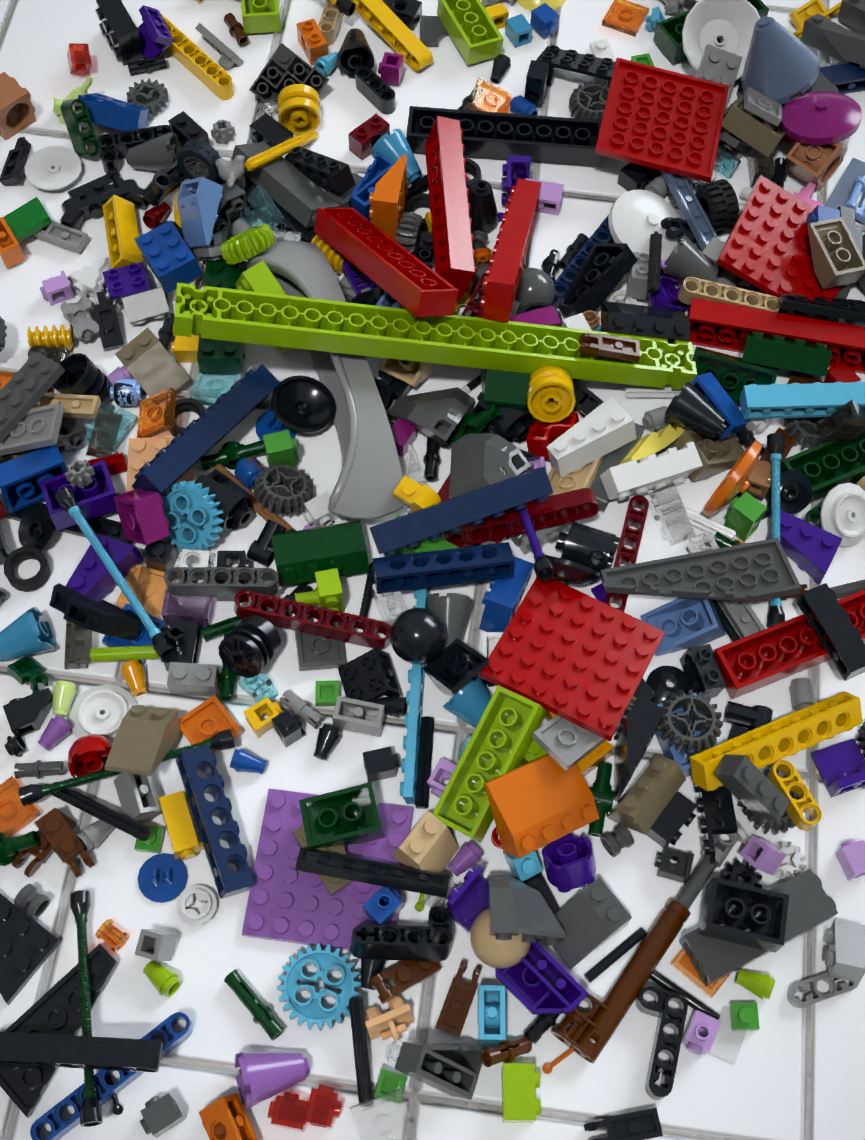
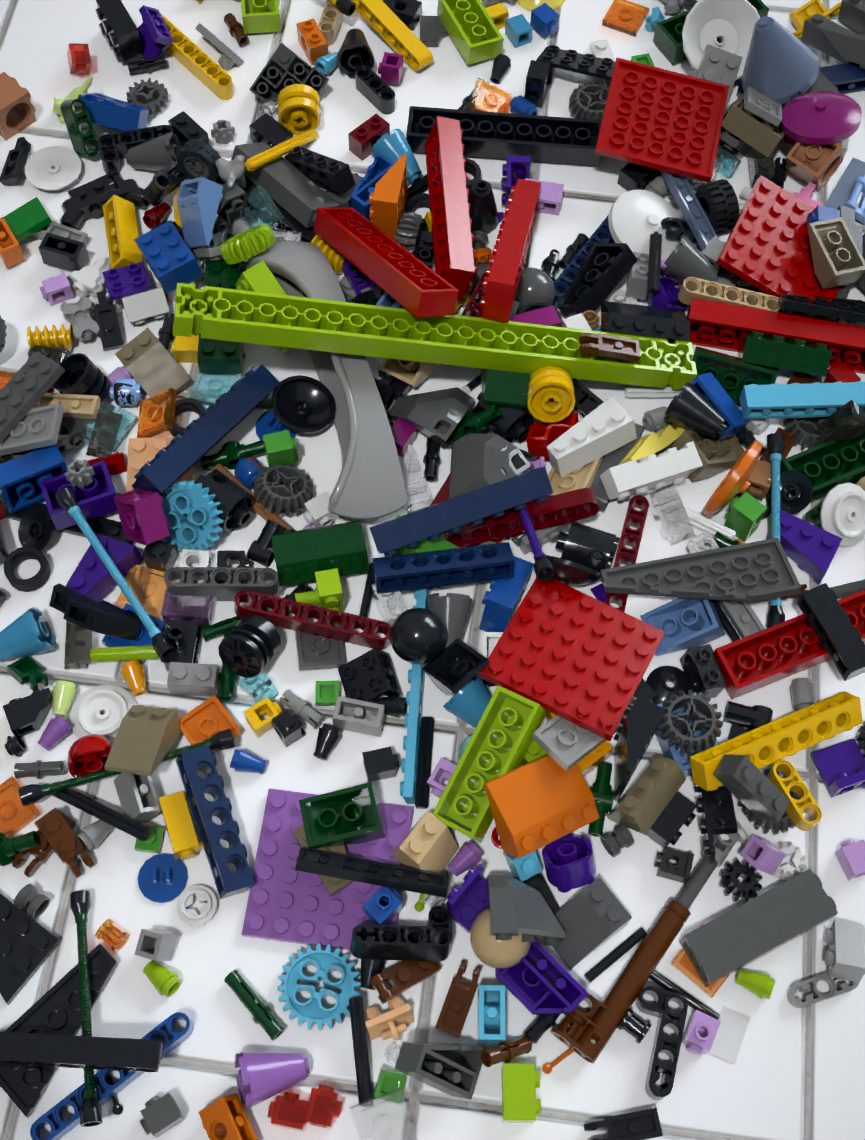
yellow brick [392,475,442,513] -> none
black brick [699,877,789,953] -> none
bright green plate [729,1002,760,1031] -> none
none -> black brick [38,232,89,272]
none -> black bush [617,1009,652,1044]

